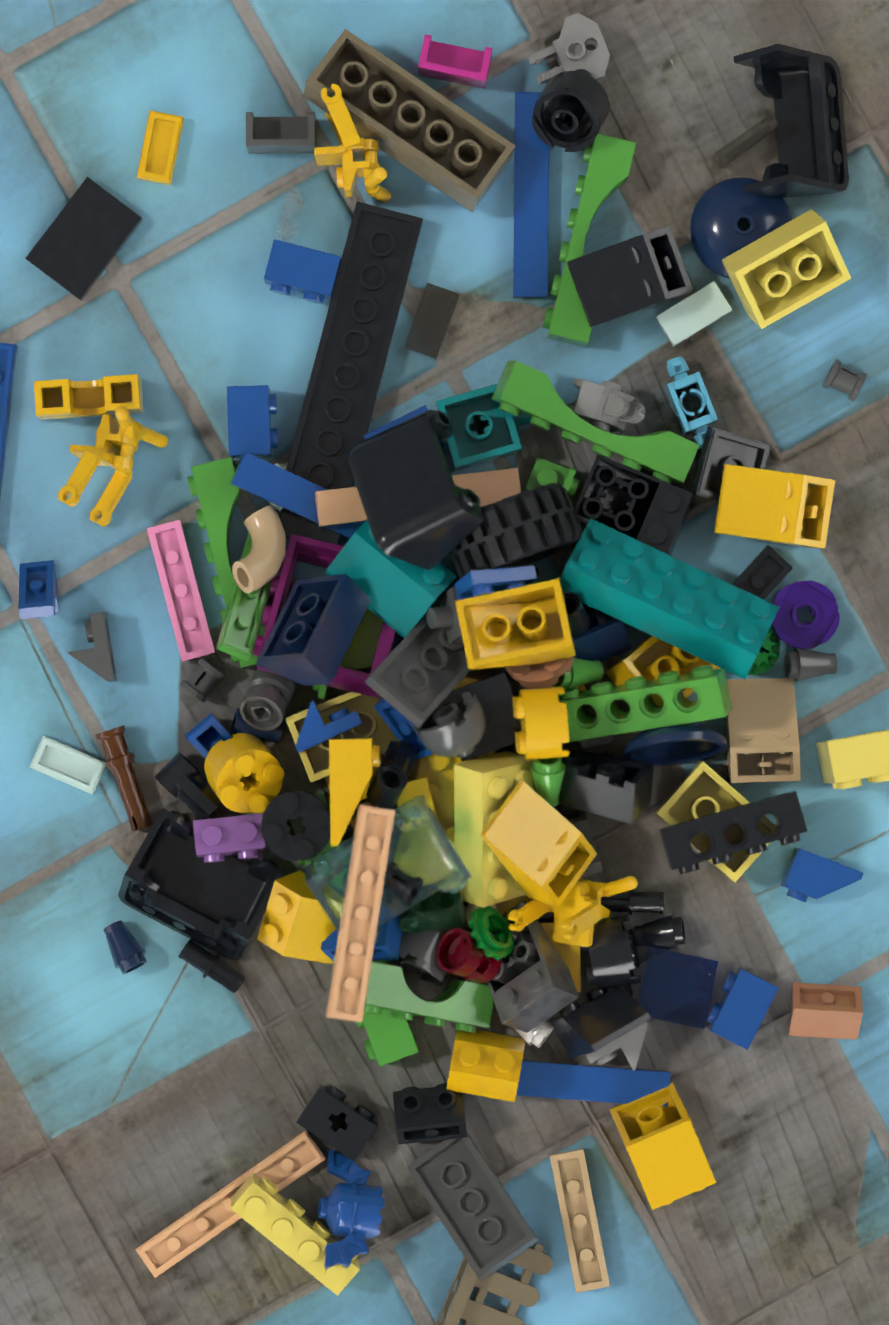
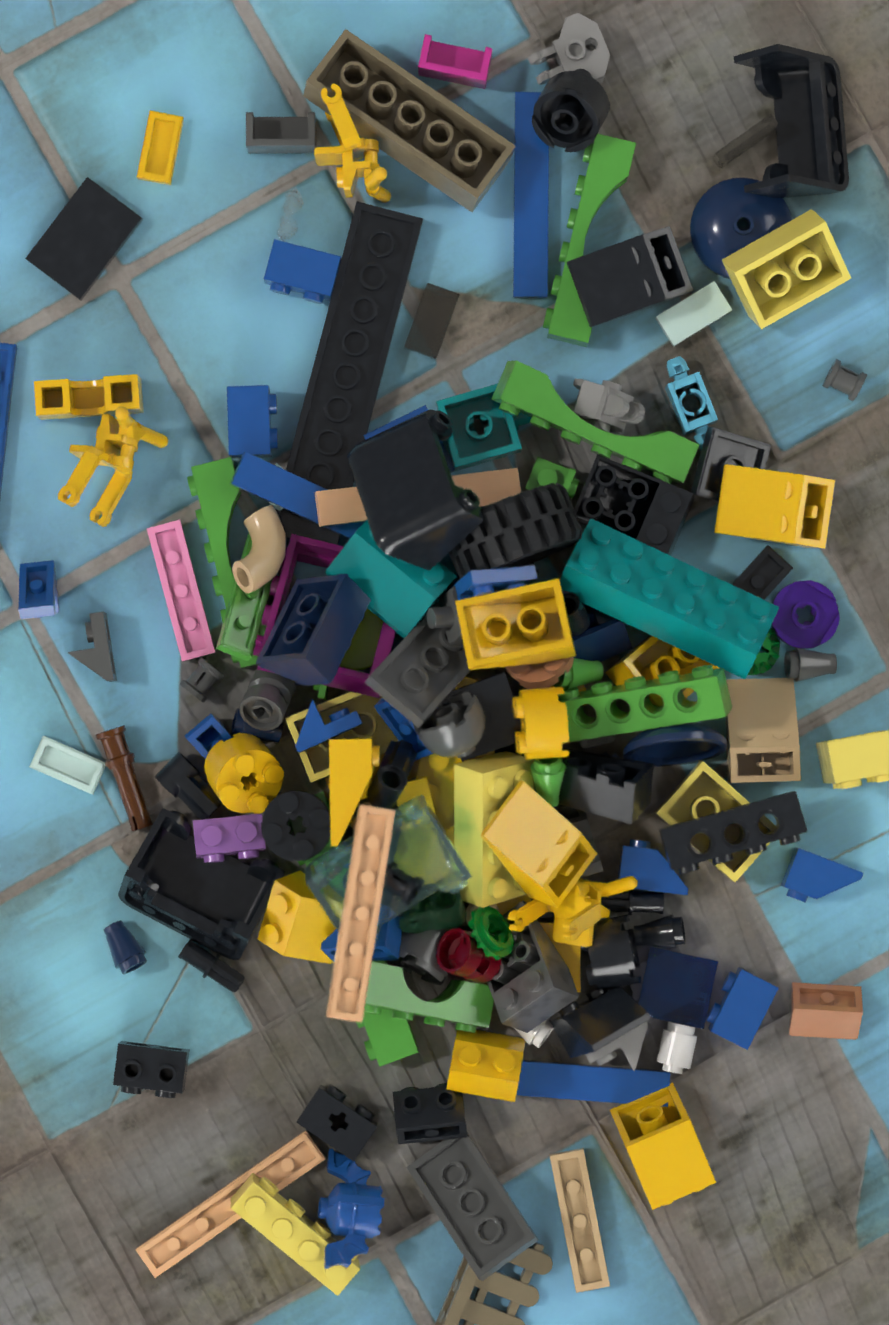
none -> black brick [113,1041,190,1098]
none -> blue slope [617,839,688,895]
none -> white brick [657,1021,697,1074]

